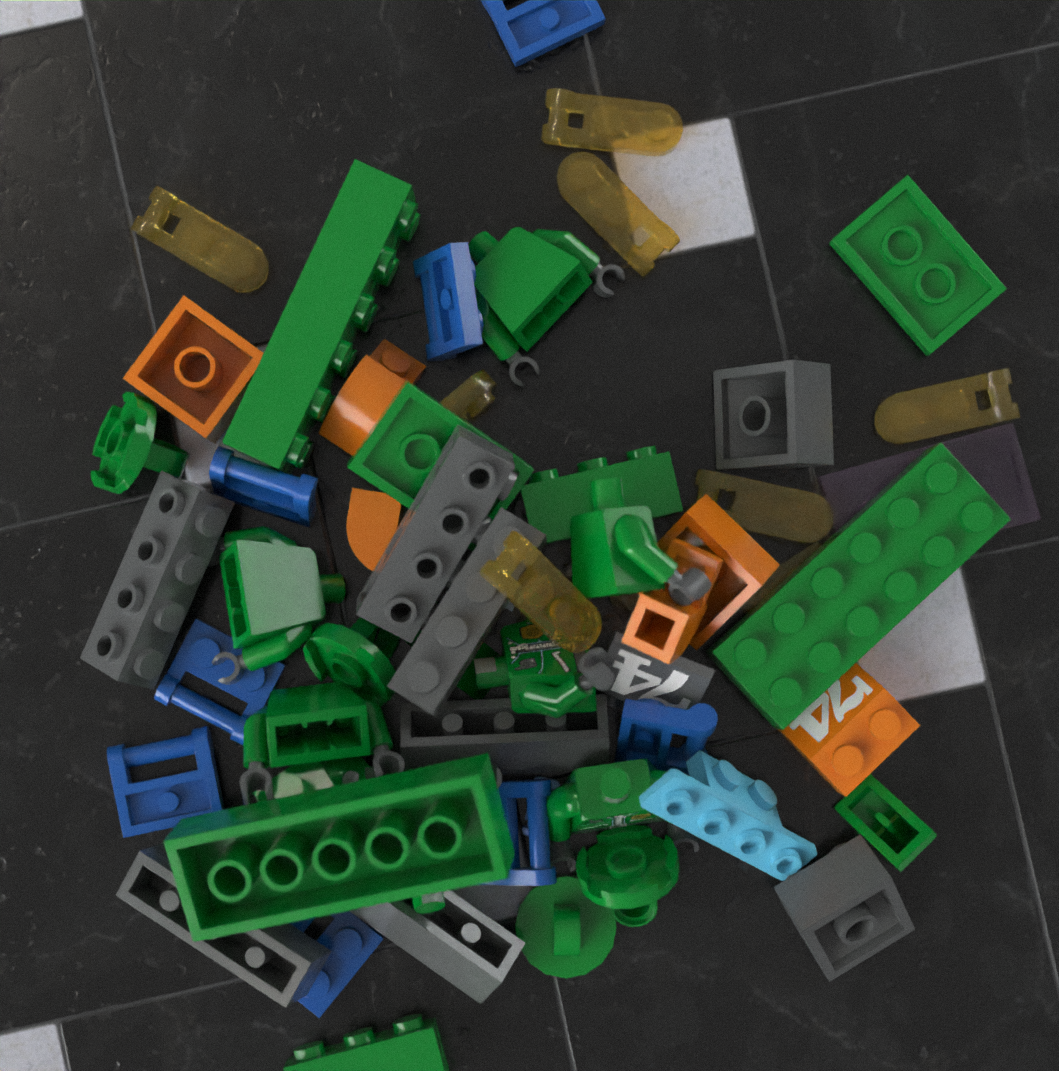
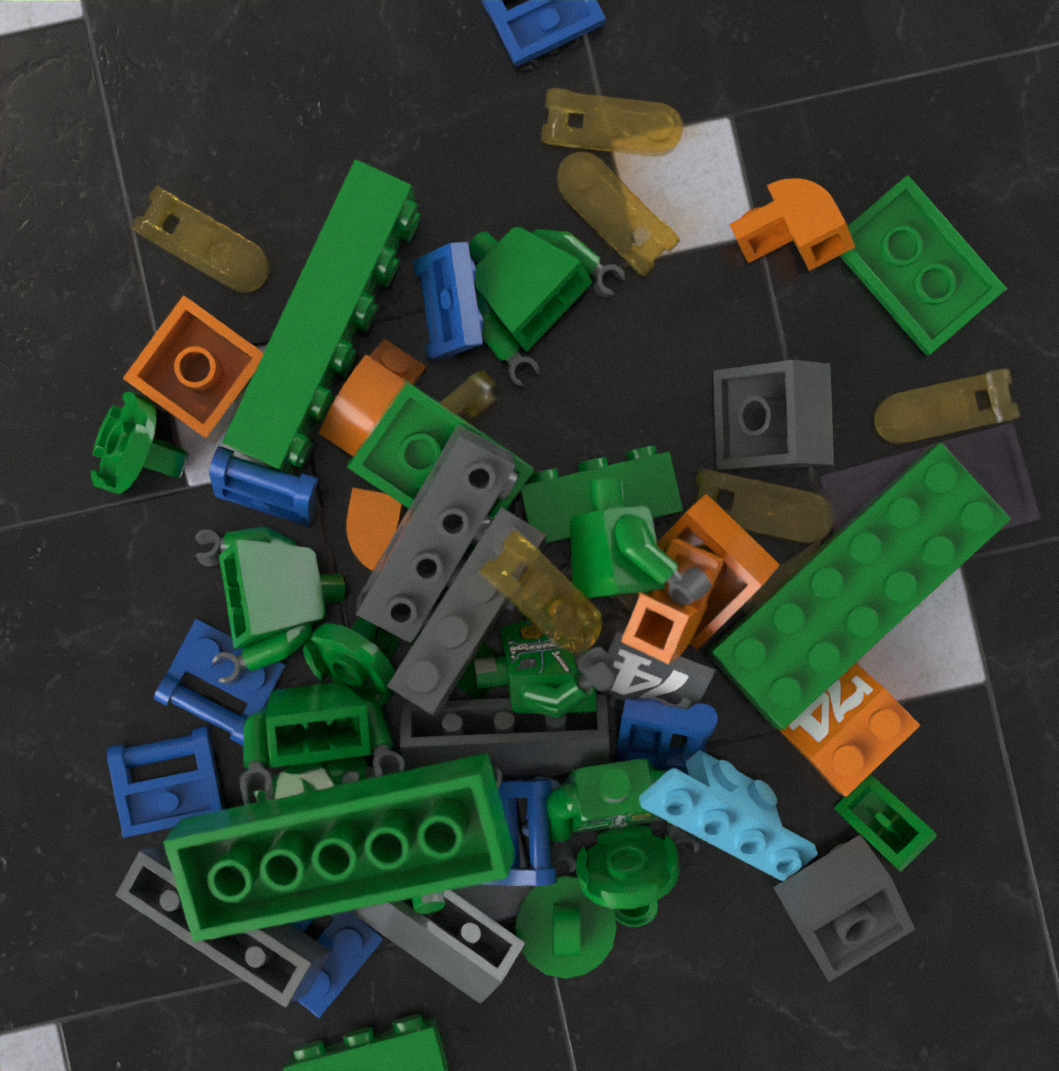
dark grey brick [80,471,235,690] -> none
none -> orange brick [729,178,855,271]

